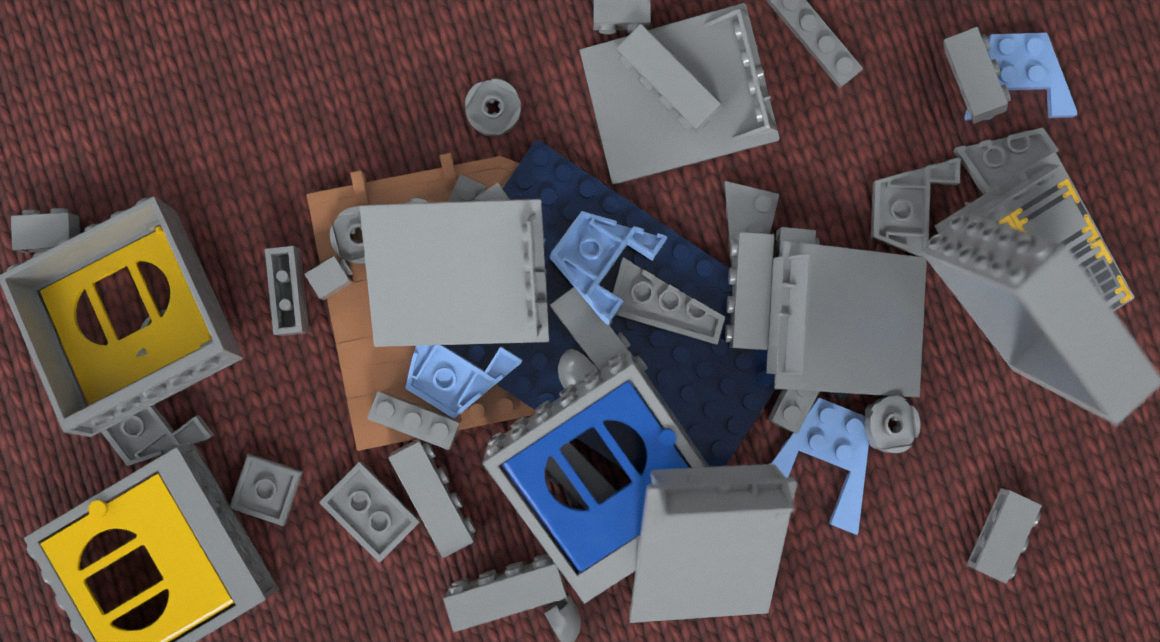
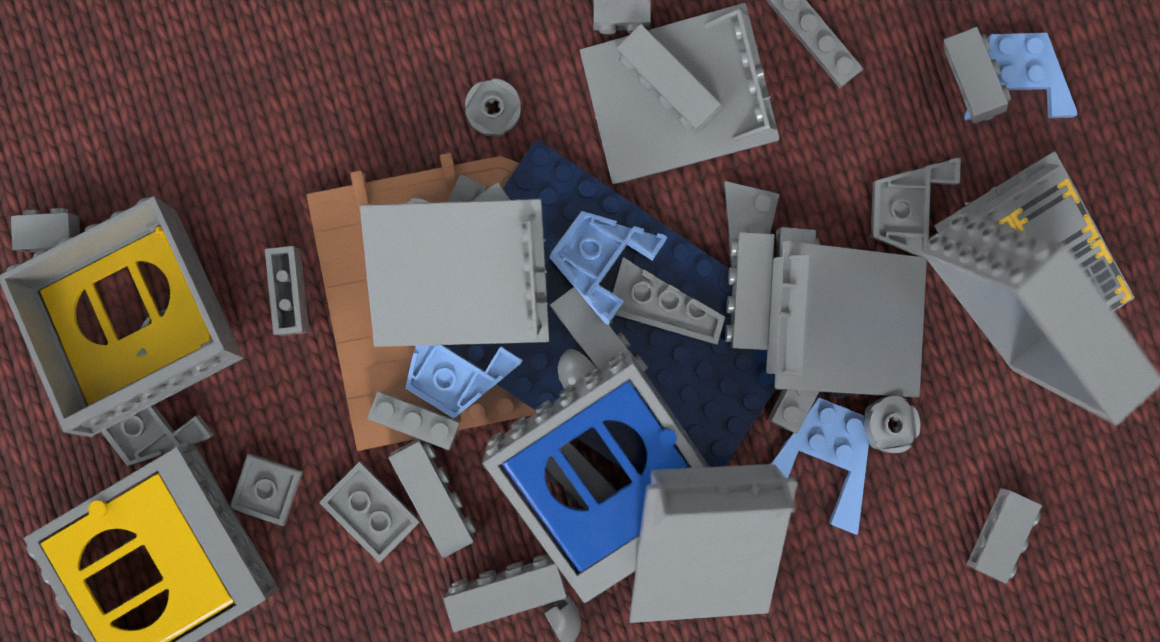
light grey brick [305,256,354,300] -> none
light grey plate [330,206,366,264] -> none
light grey wing [953,128,1059,195] -> none

